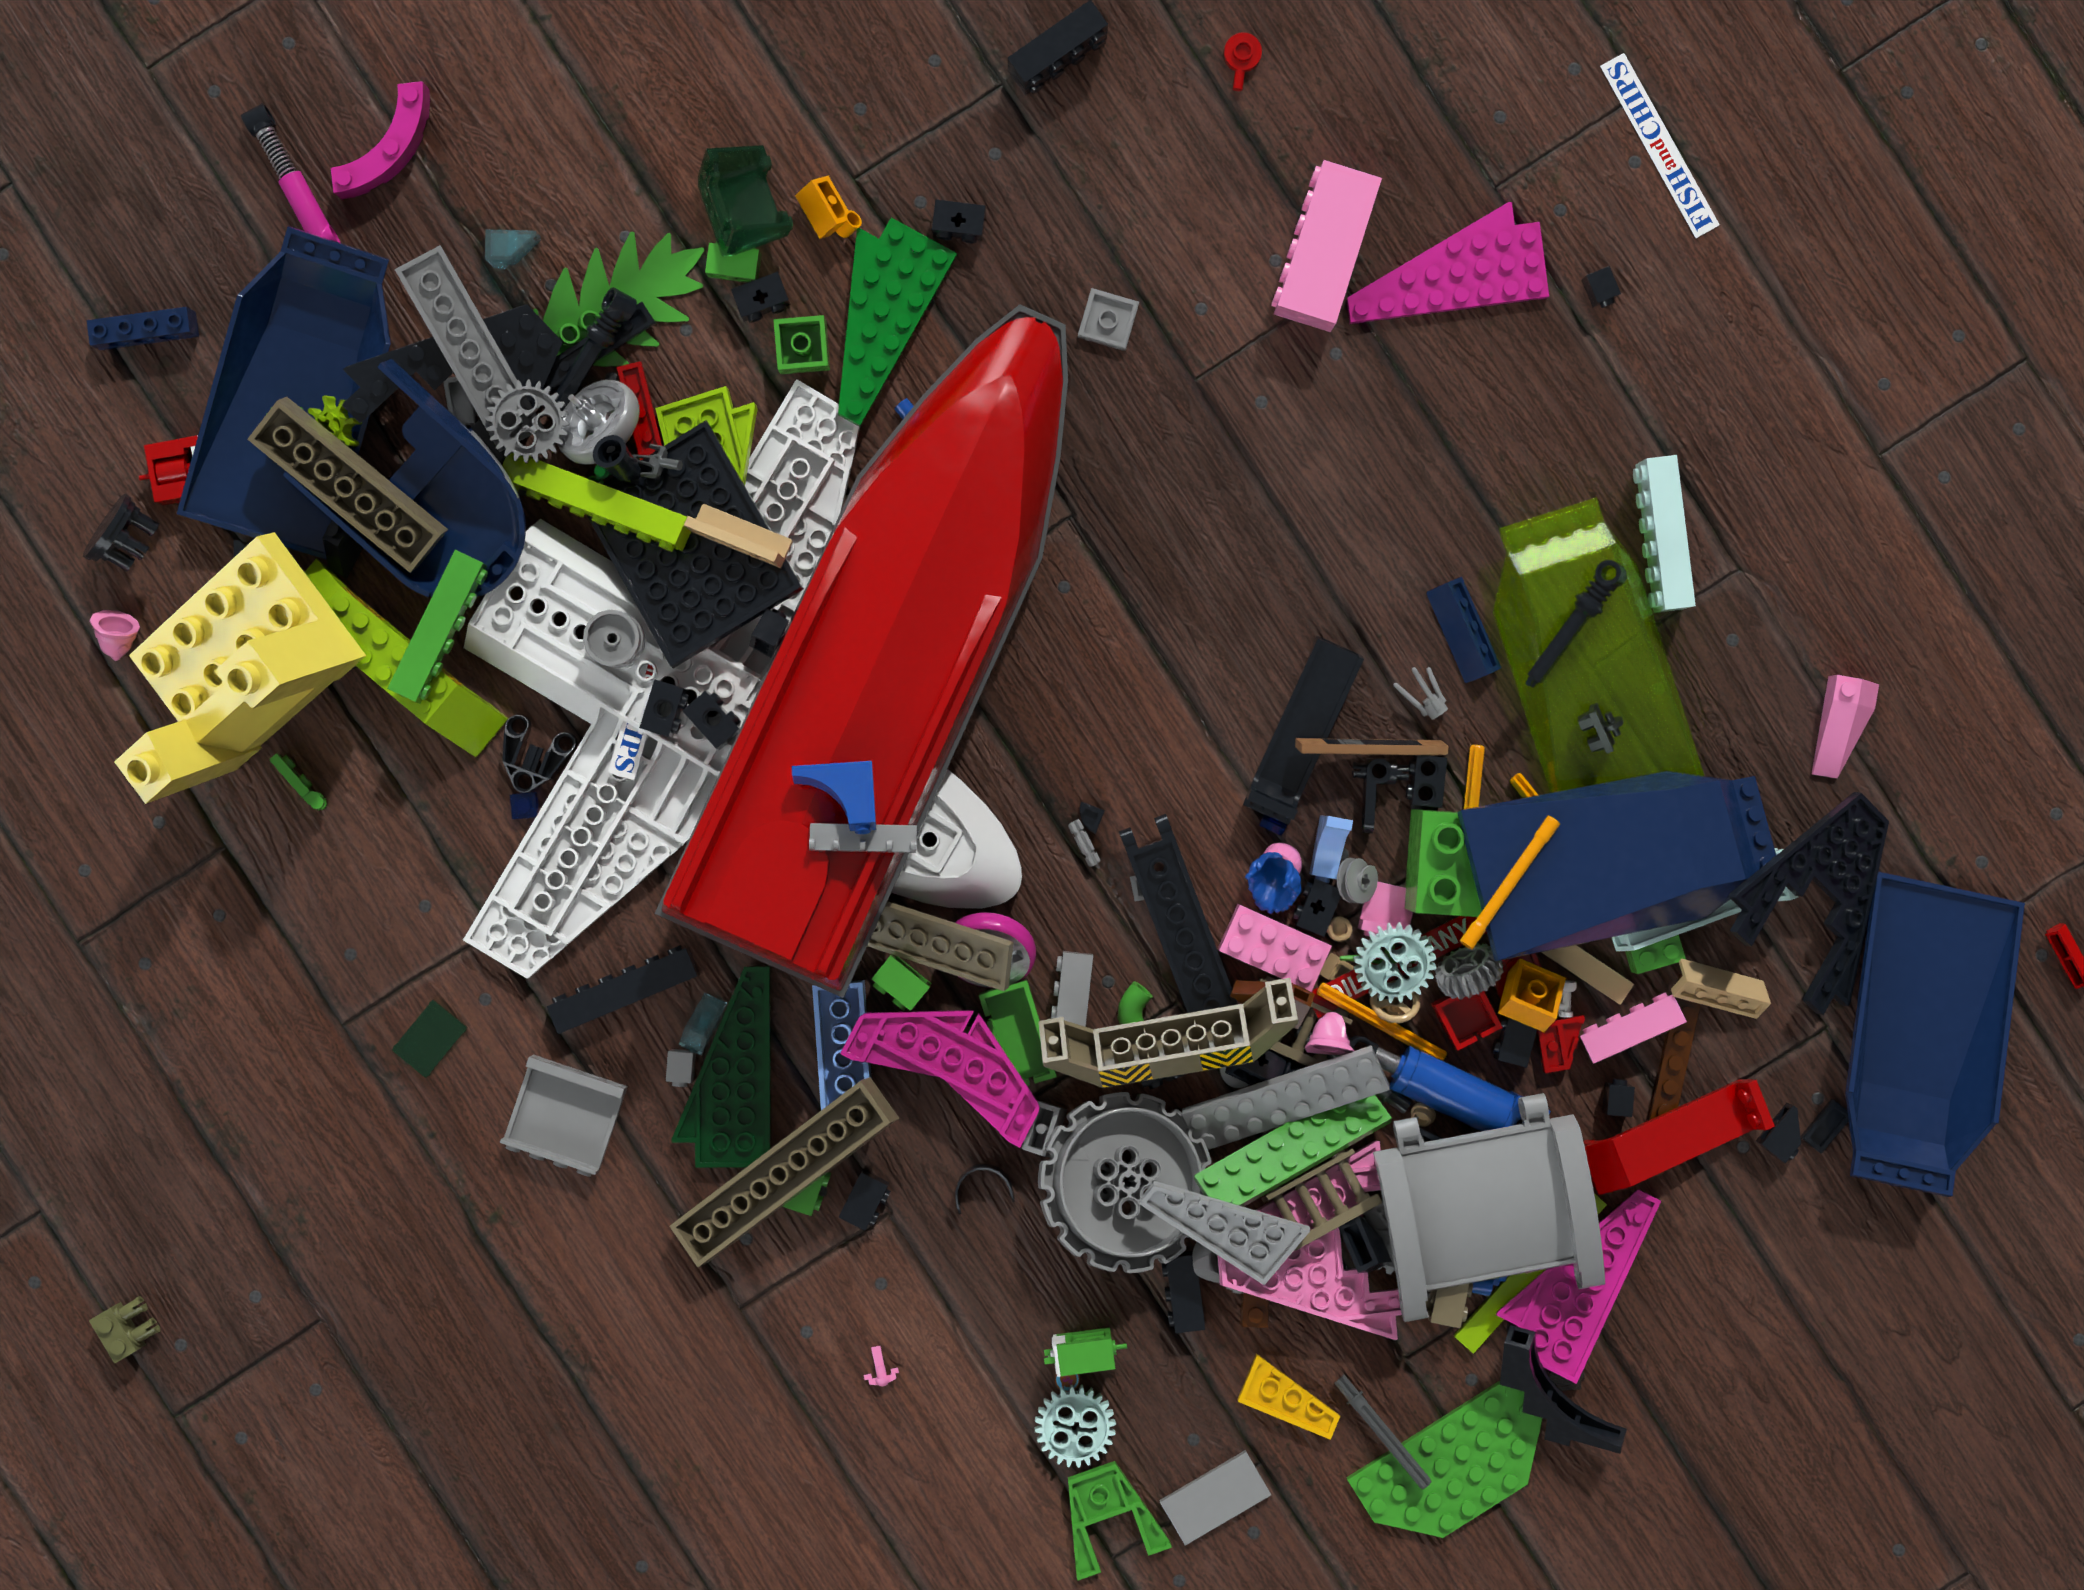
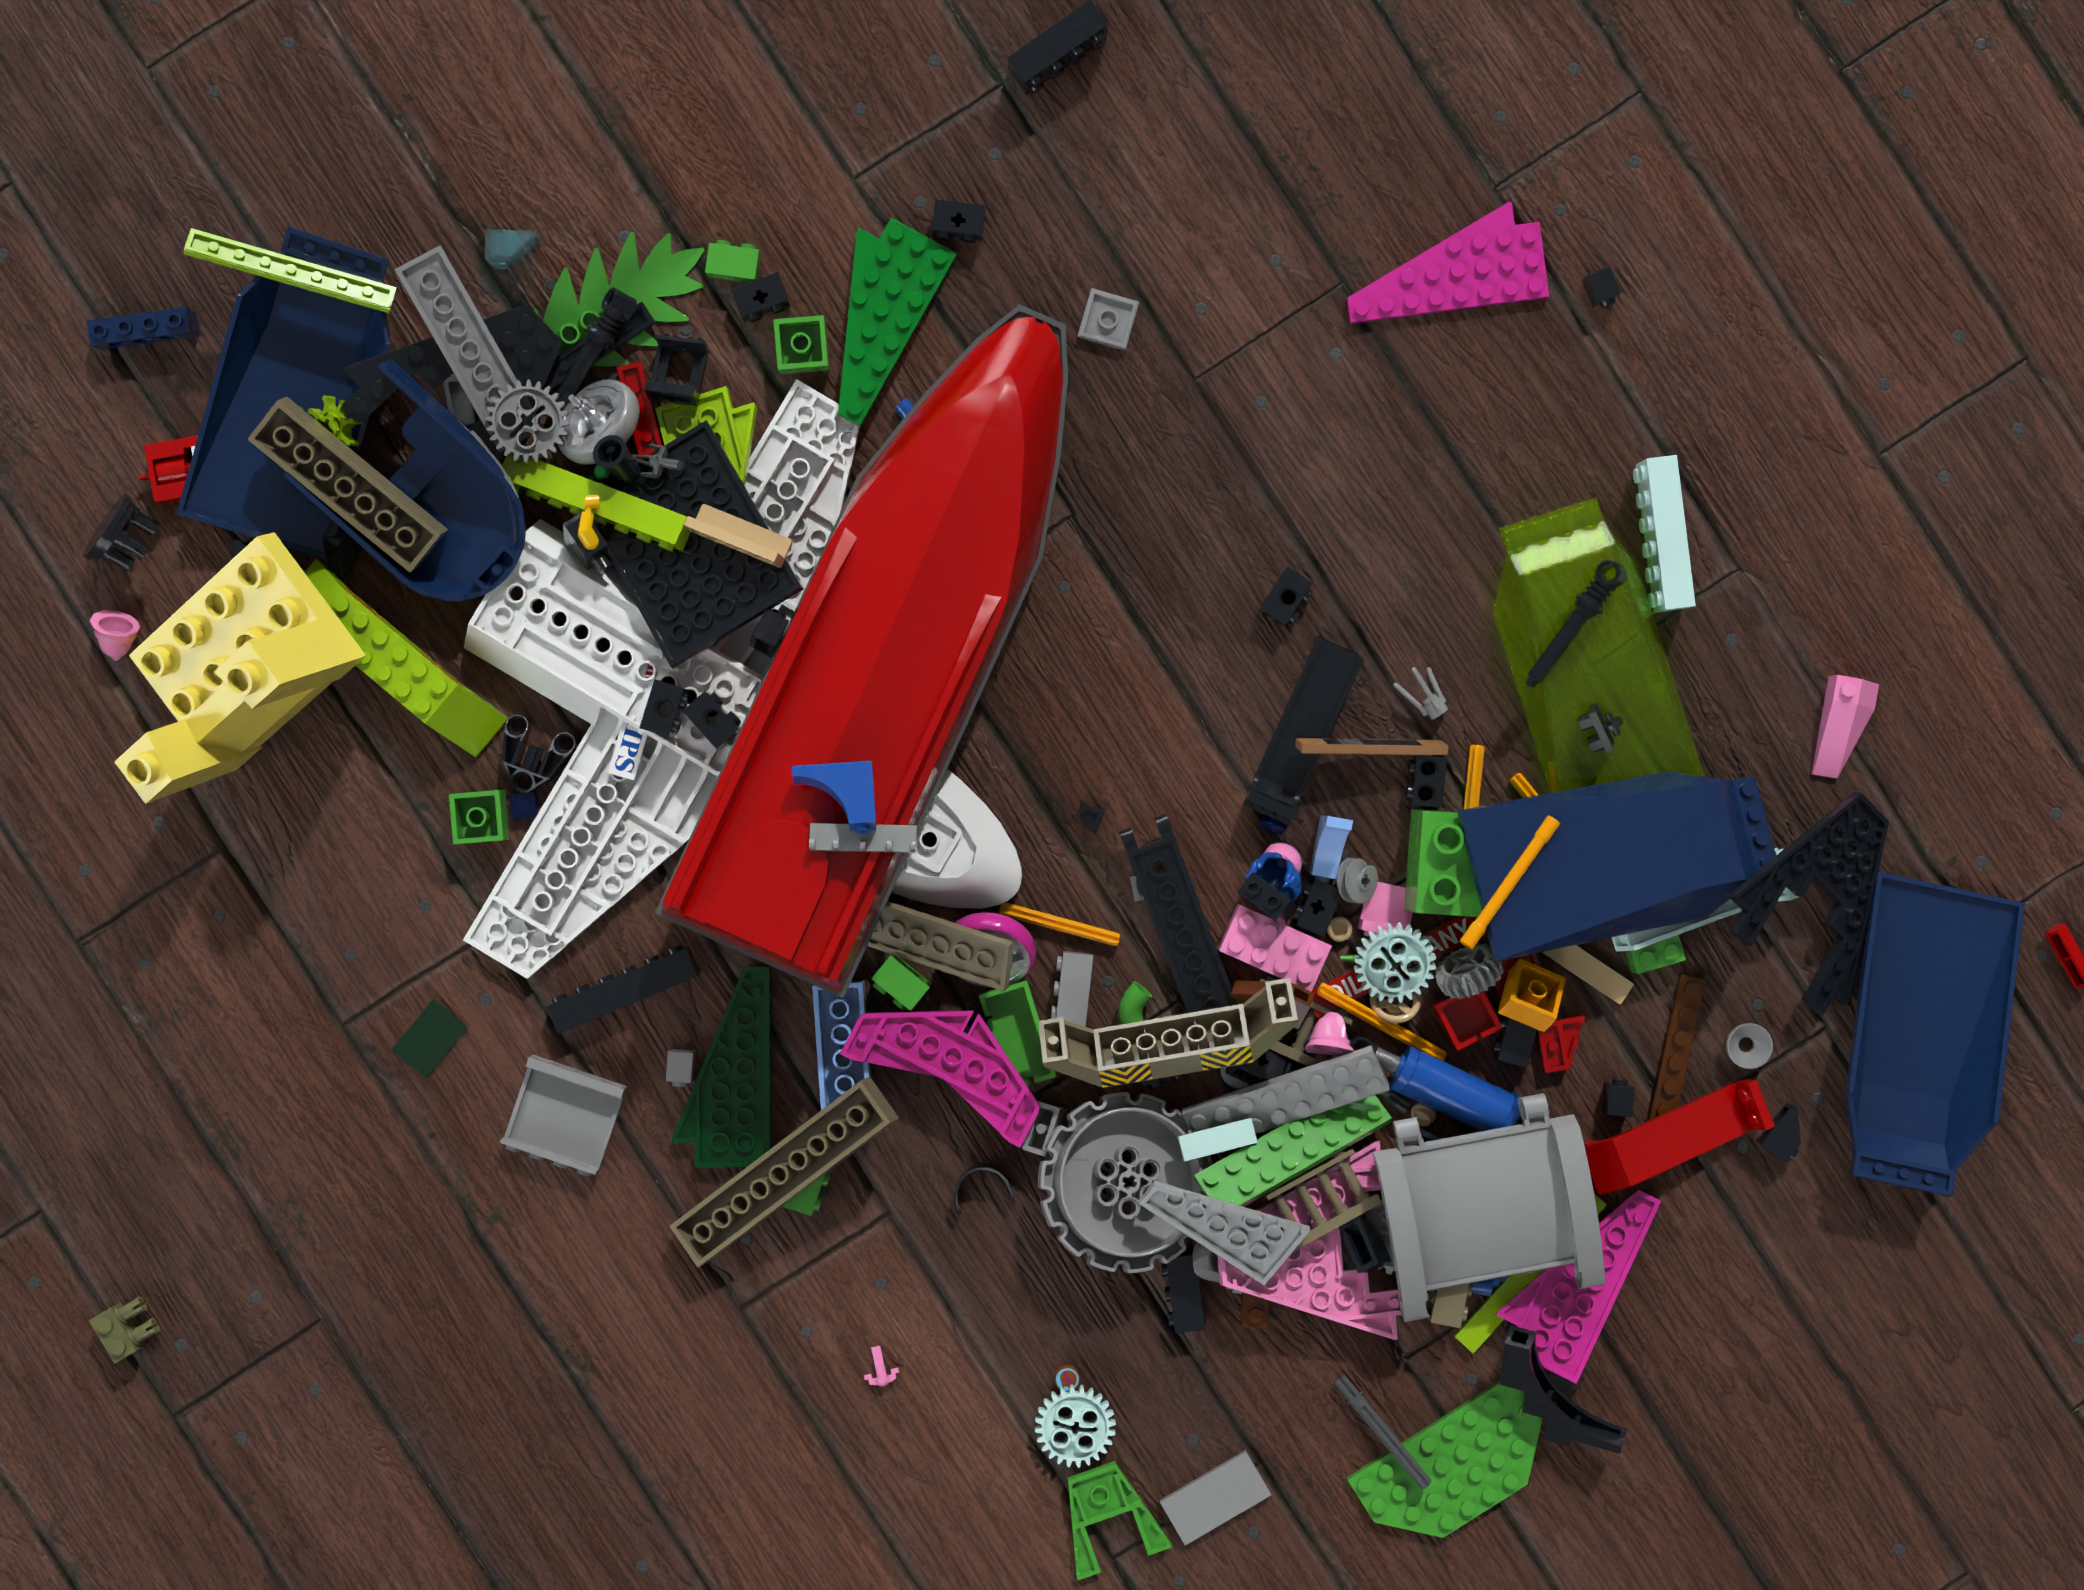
piece [241,103,341,243] -> none
bright green hinge [270,753,327,811] -> none
dark pink brick [331,81,430,200] -> none
bright green brick [387,550,488,704] -> none
light grey wheel [583,610,645,668] -> none
clear light blue slope [679,993,727,1055] -> none
clear green windscreen [698,145,793,256] -> none
light orange hinge [795,176,862,239] -> none
black brick [839,1169,891,1231] -> none
bright green piece [1044,1327,1127,1377] -> none
light grey axle [1068,819,1100,867] -> none
red piece [1224,32,1262,91] -> none
yellow wing [1237,1354,1340,1440] -> none
bright pink brick [1271,160,1382,332] -> none
tan slope [1320,953,1354,981] -> none
black piece [1352,758,1409,834] -> none
dark blue panel [1426,577,1501,683] -> none
white piece [1558,980,1577,1018] -> none
bright pink brick [1580,992,1687,1064] -> none
white sticker [1600,53,1720,238] -> none
tan panel [1671,959,1771,1019] -> none
black tile [1800,1099,1849,1154] -> none
none -> lime tile [184,228,397,314]
none -> bright green brick [449,790,509,844]
none -> torso [563,495,612,574]
none -> black panel [644,334,709,406]
none -> light orange axle [999,902,1120,946]
none -> light aqua tile [1177,1118,1258,1161]
none -> black brick [1237,872,1298,927]
none -> black brick [1258,567,1313,626]
none -> light grey piece [1726,1023,1773,1069]

